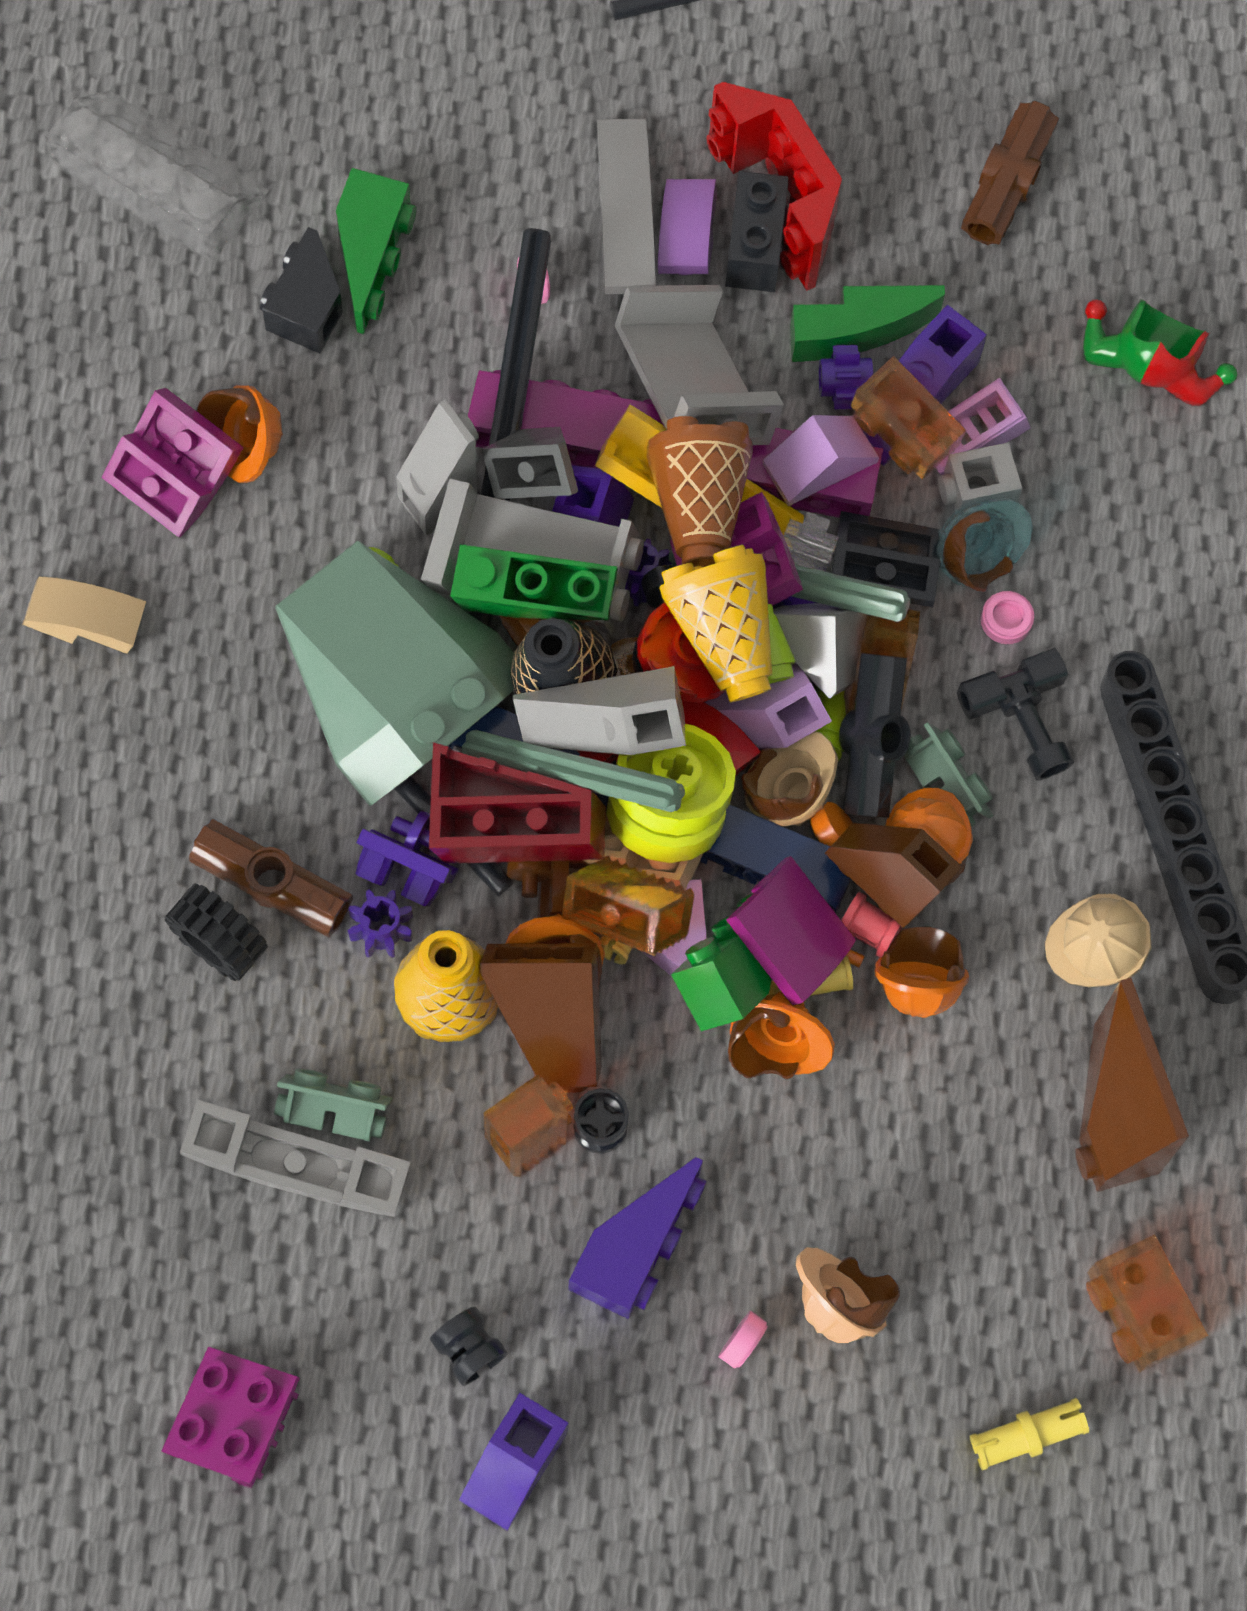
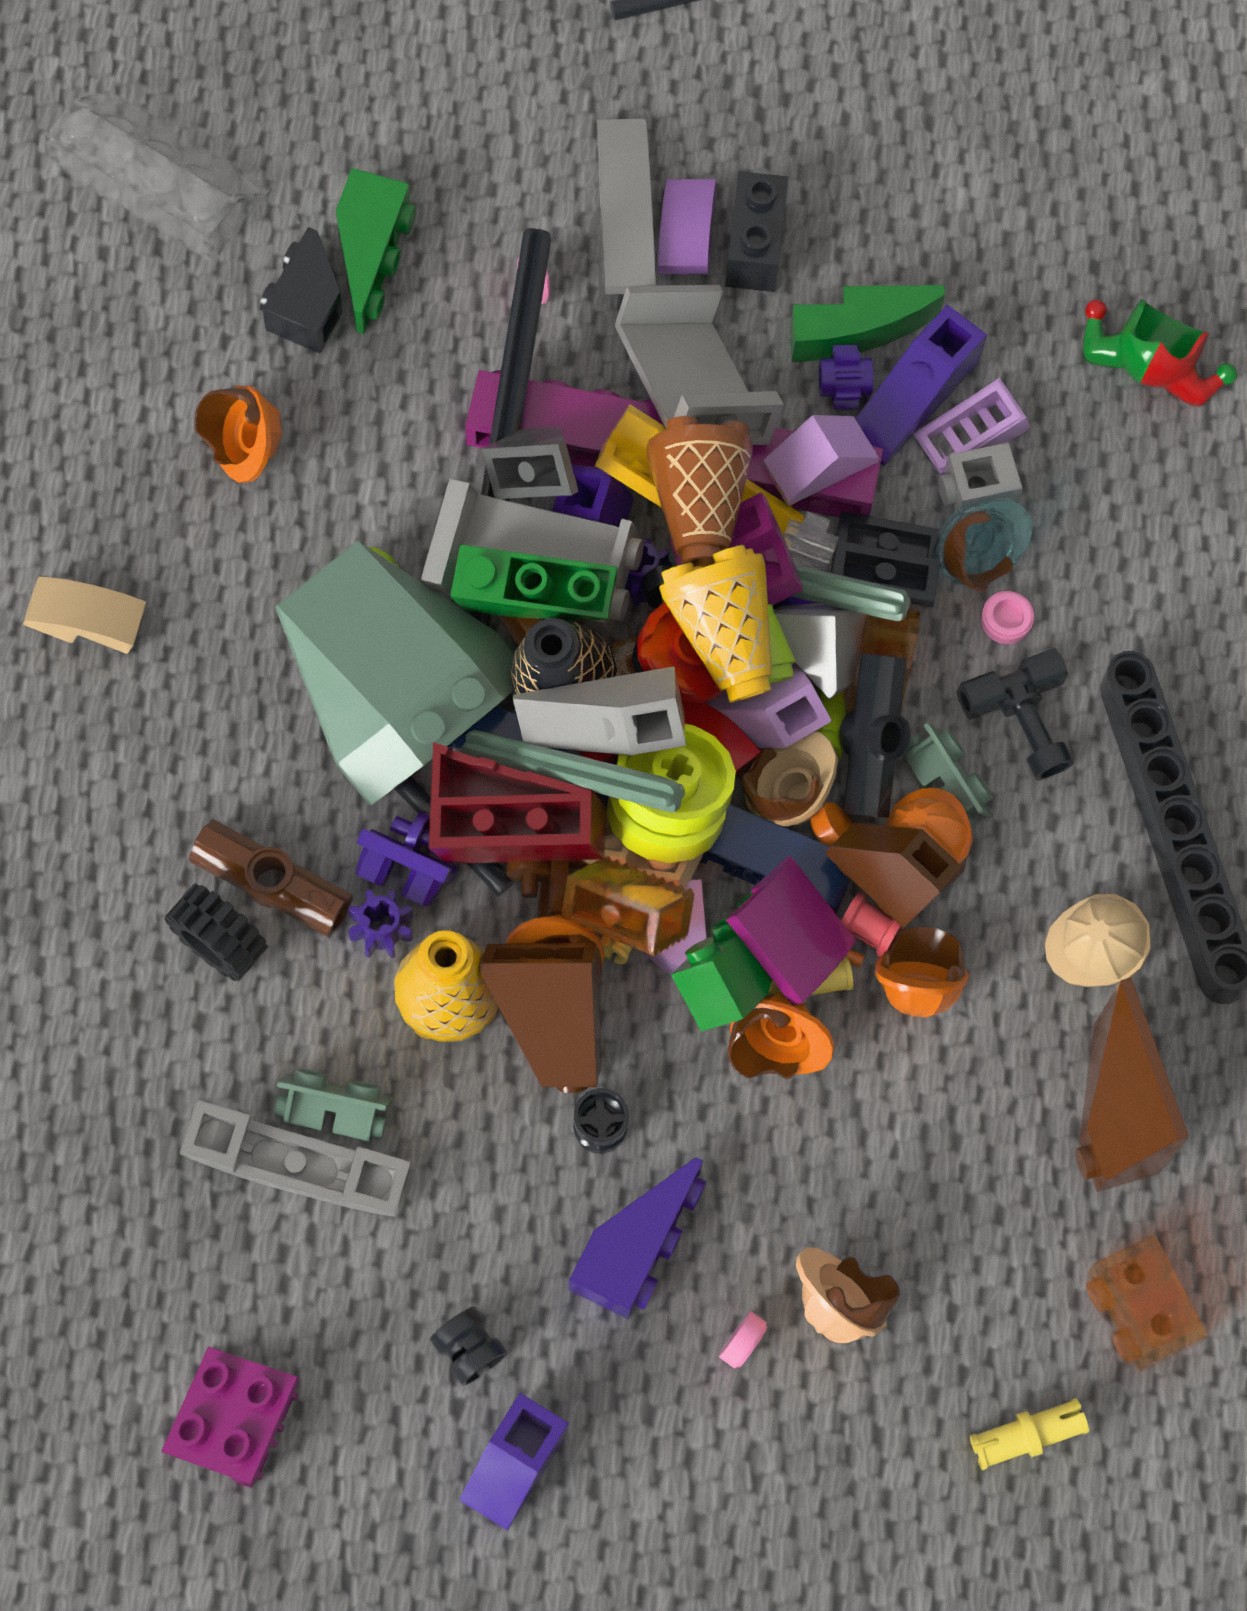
magenta slope [101,388,244,537] -> none
light grey slope [396,399,480,536] -> none
clear orange brick [483,1074,573,1177] -> none
red slope [706,82,842,291] -> none
clear orange brick [851,356,966,480] -> none
reddish brown piece [961,101,1059,245] -> none

